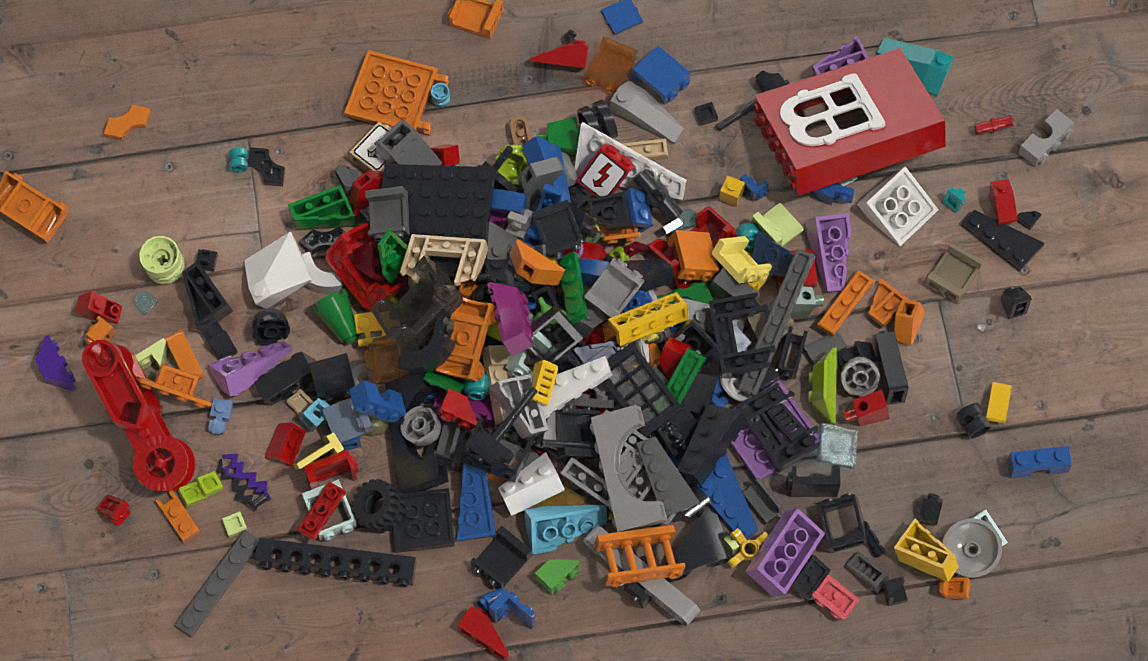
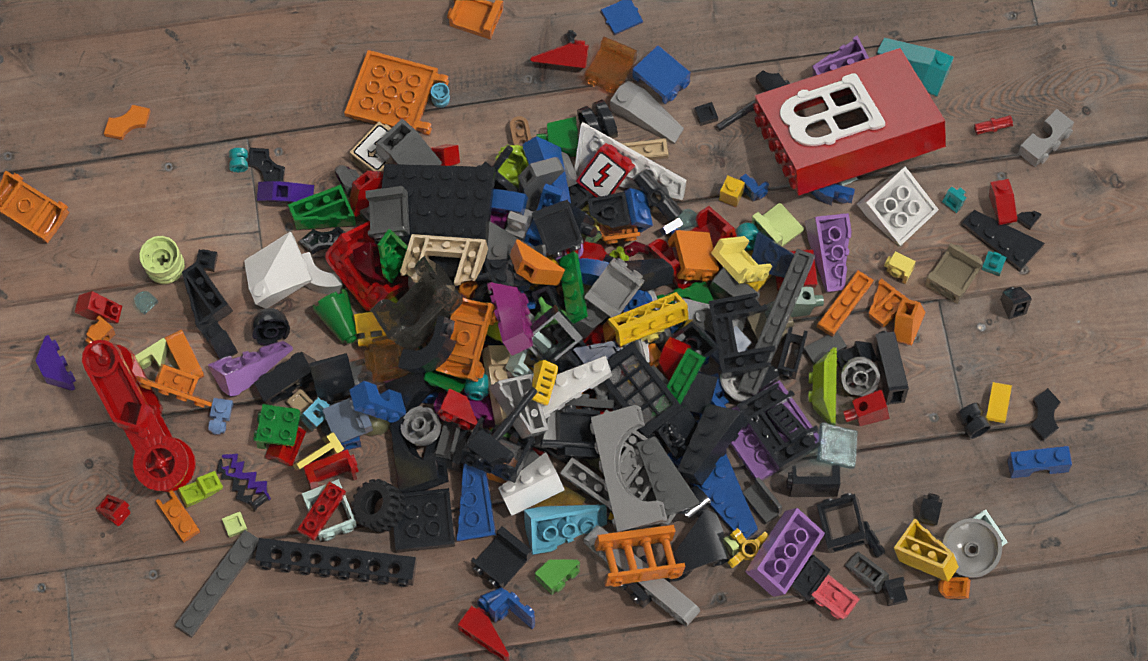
none -> green bracket [254,404,301,449]
none -> dark purple slope [257,181,314,203]
none -> light yellow brick [884,251,916,284]
none -> teal tile [982,251,1007,276]
none -> black tile [1031,388,1061,441]

